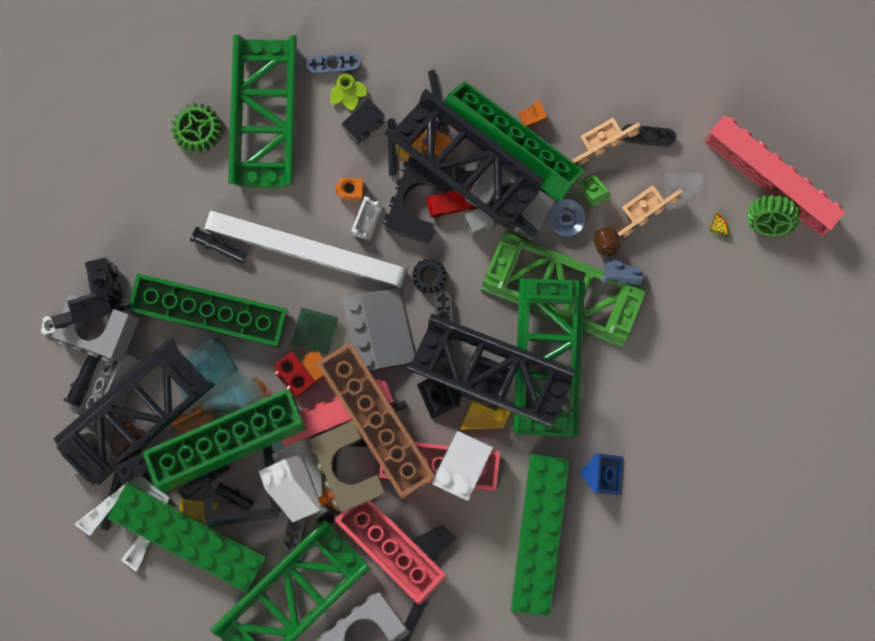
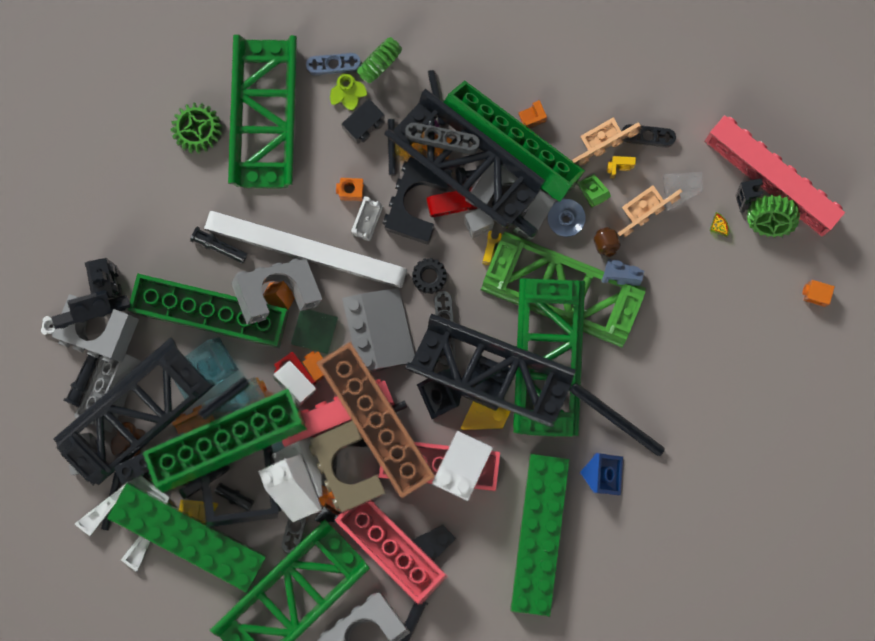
none -> black axle [198,377,250,420]
none -> light grey arch [231,258,322,324]
none -> orange panel [263,280,295,310]
none -> white hinge [273,360,316,407]
none -> bright green gear [357,37,402,83]
none -> dark grey beam [405,123,479,154]
none -> yellow plate [482,231,502,265]
none -> black axle [570,383,665,456]
none -> yellow bracket [607,156,636,178]
none -> black hinge [736,178,763,213]
none -> orange brick [802,280,835,307]

